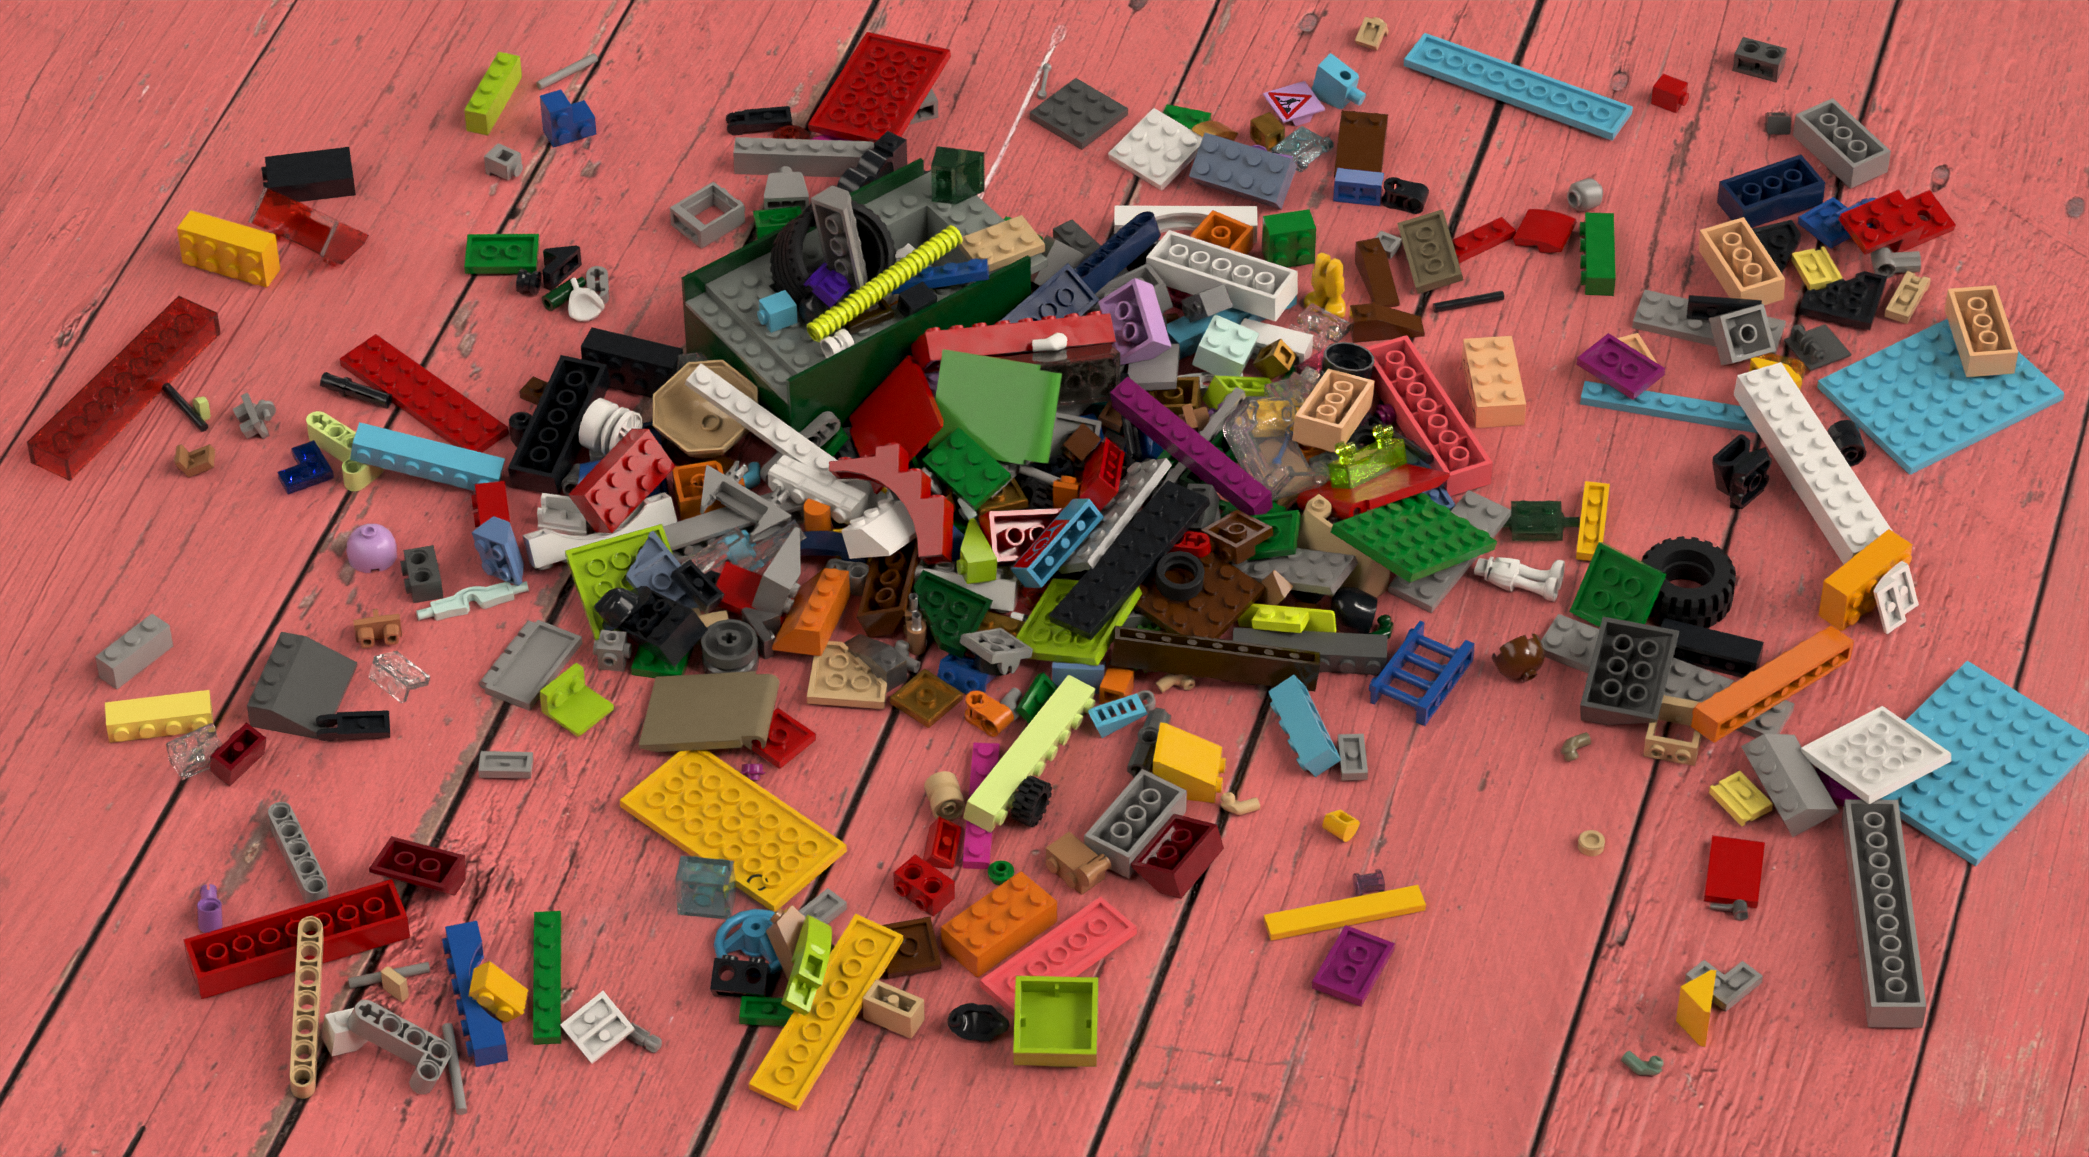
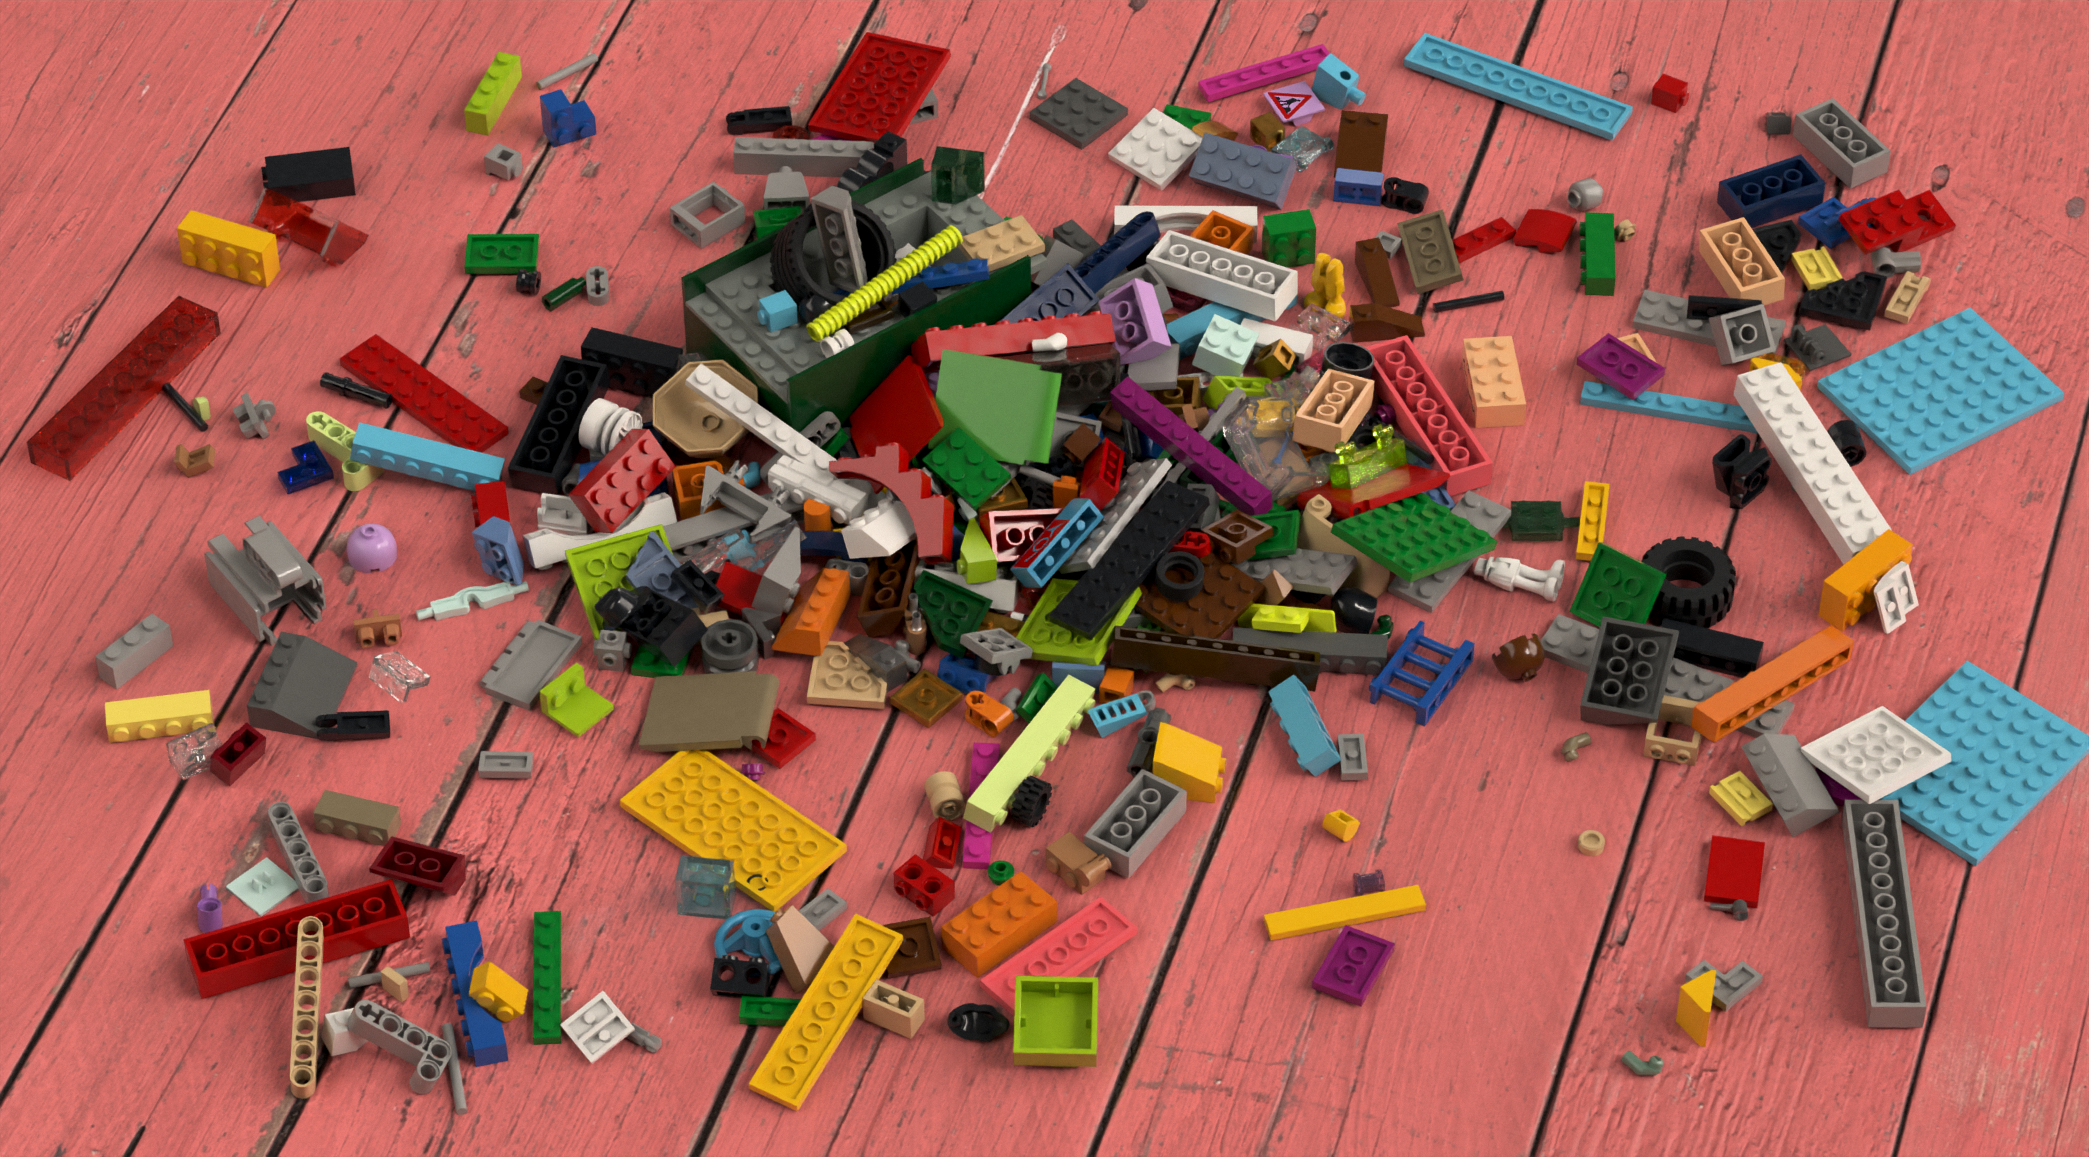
dark grey brick [400,545,443,603] -> none
black brick [509,412,532,447] -> none
black slope [542,245,582,291] -> none
white piece [568,278,605,322] -> none
lime slope [781,915,832,1016] -> none
dark purple plate [804,262,852,308] -> none
dark red slope [1131,814,1224,899] -> none
brick [1181,284,1233,323] -> none
tan arm [1221,792,1260,815] -> none
tan bracket [1355,17,1389,51] -> none
dark grey brick [1732,37,1787,83] -> none
light nougat brick [1945,285,2018,377] -> none
none -> light grey piece [204,516,327,646]
none -> light aqua piece [226,857,299,917]
none -> dark tan brick [313,790,401,846]
none -> dark pink plate [1198,44,1330,102]
none -> tan plate [1614,219,1636,241]

